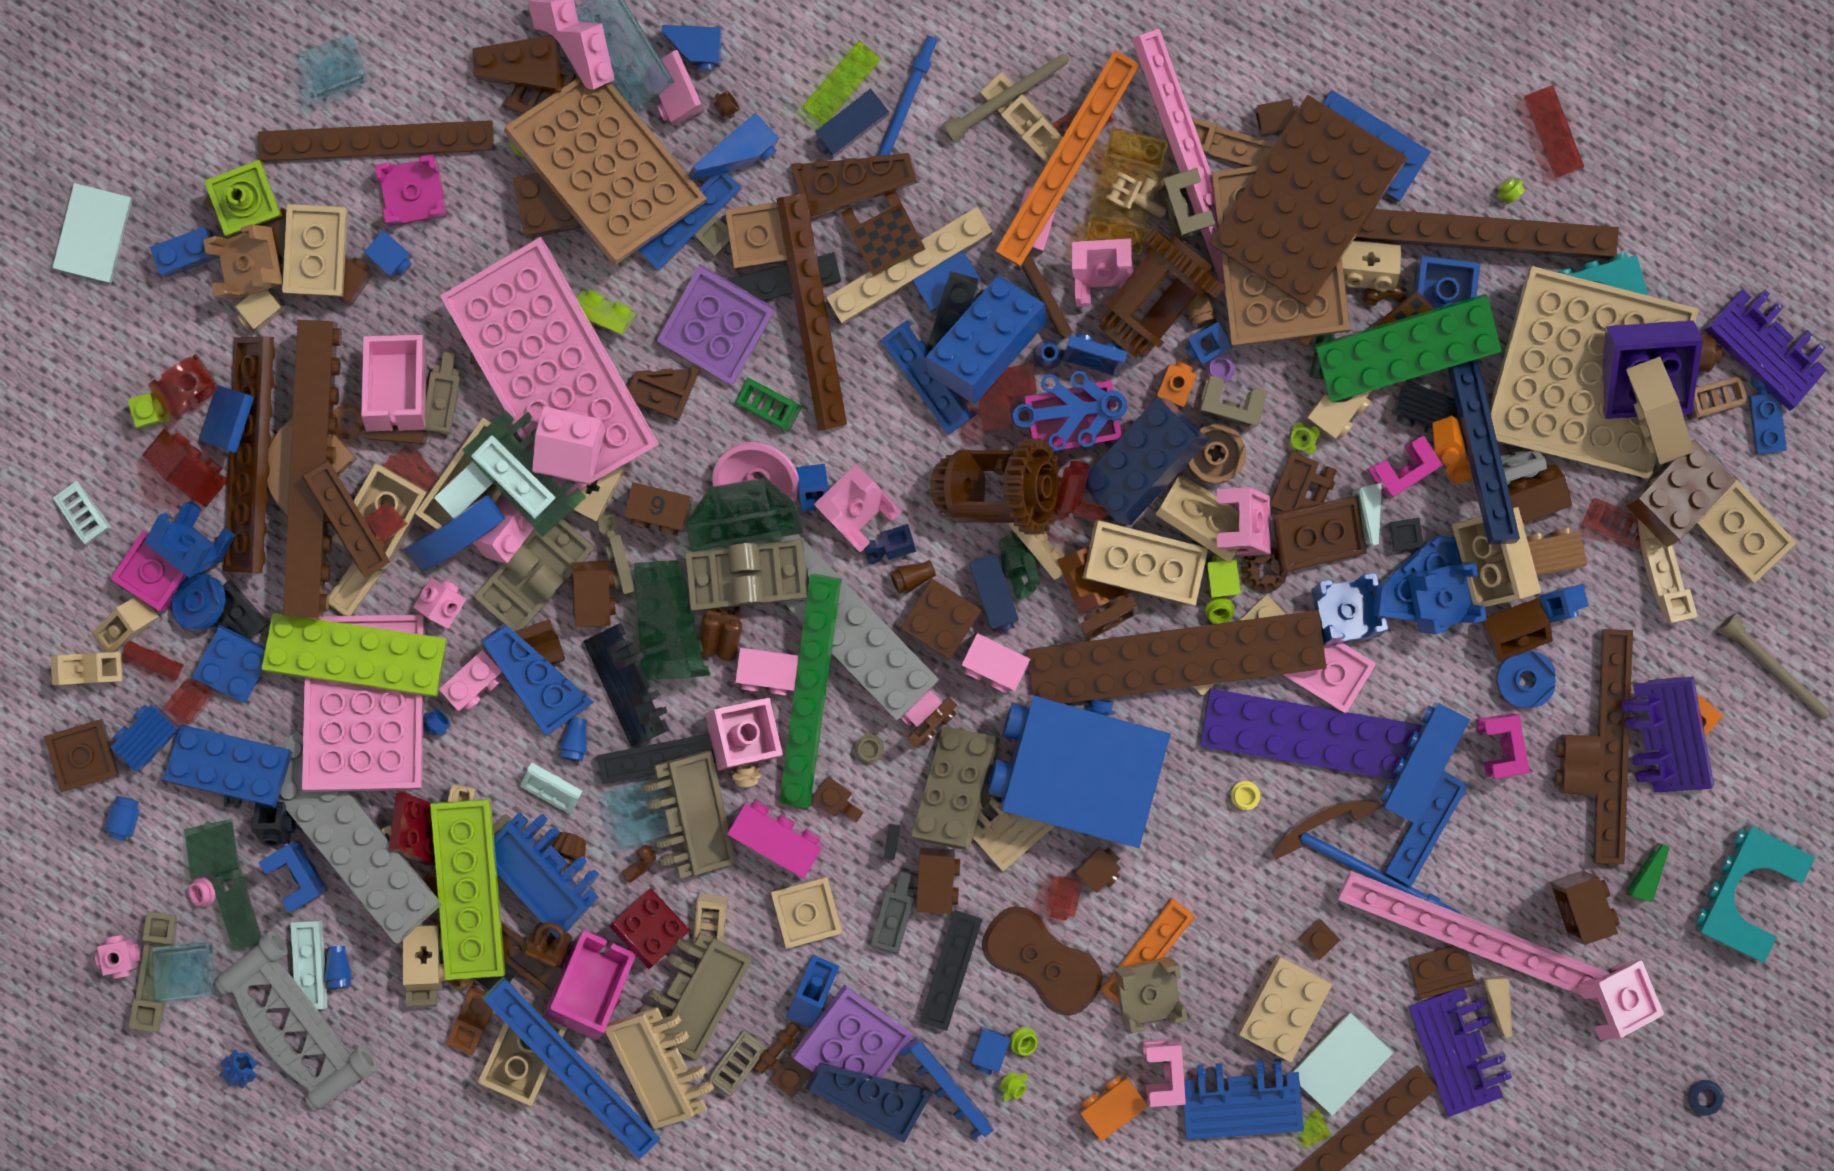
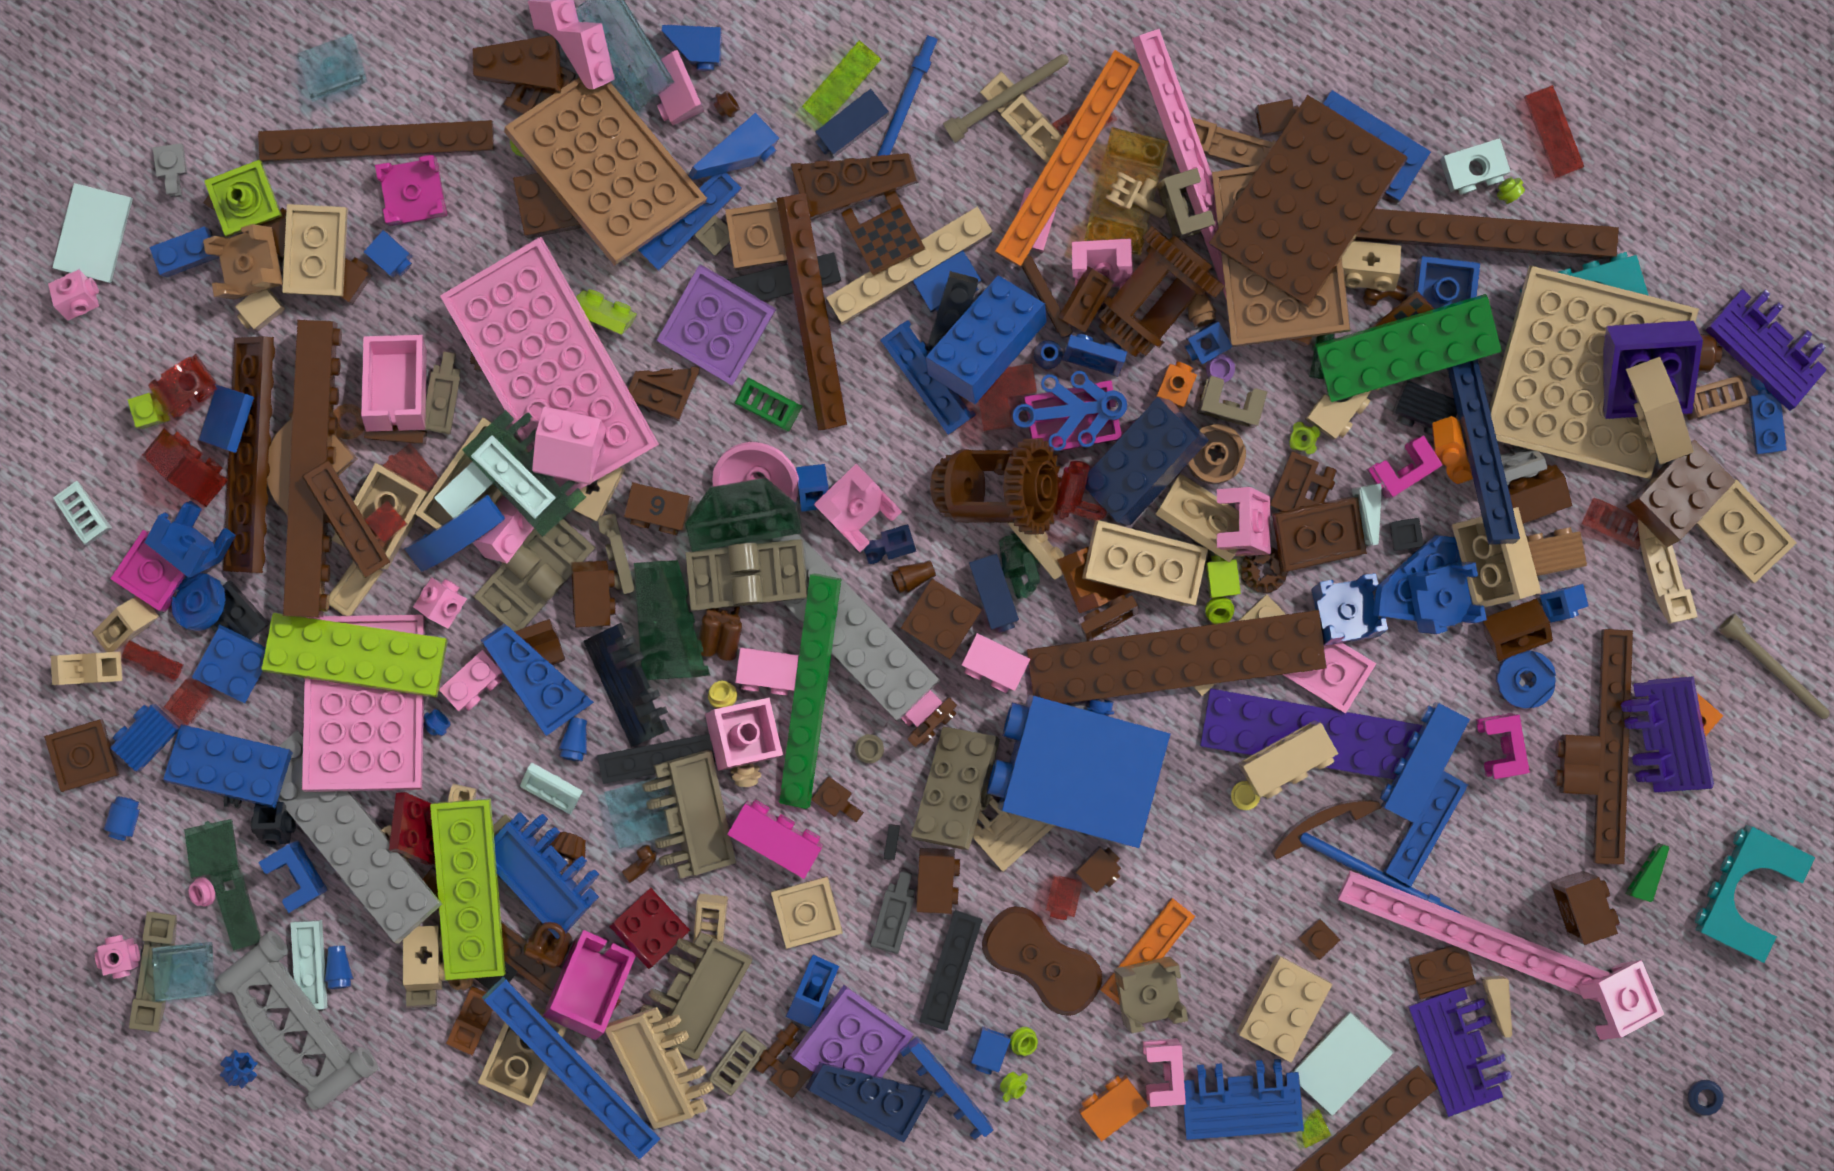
none -> bright pink brick [48,269,99,321]
none -> light grey plate [152,143,188,197]
none -> light yellow plate [708,681,737,709]
none -> reddish brown plate [1058,266,1114,333]
none -> tan brick [1238,720,1338,799]
none -> light aqua brick [1440,138,1511,195]

